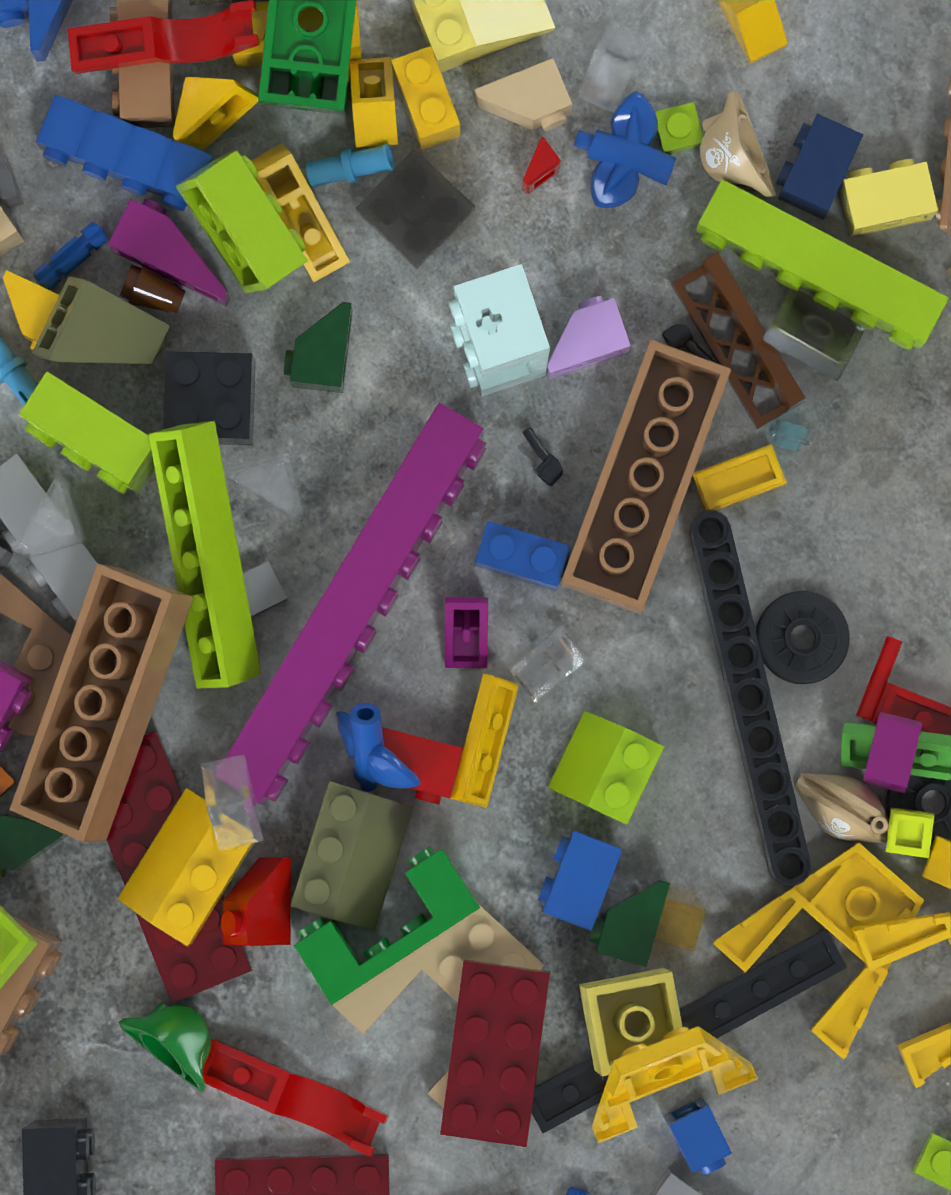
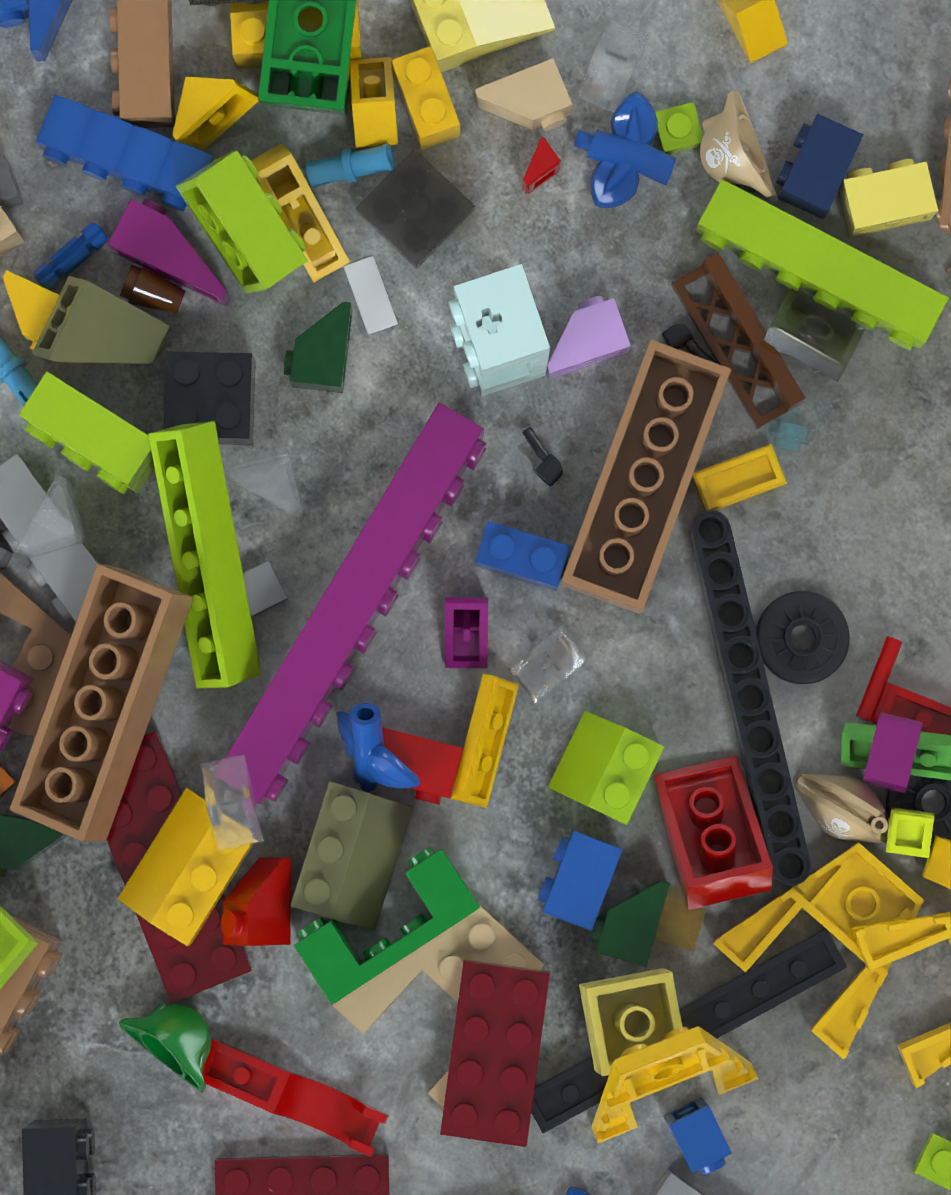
red piece [67,0,260,74] -> none
none -> white sticker [343,256,398,335]
none -> red slope [654,756,773,910]

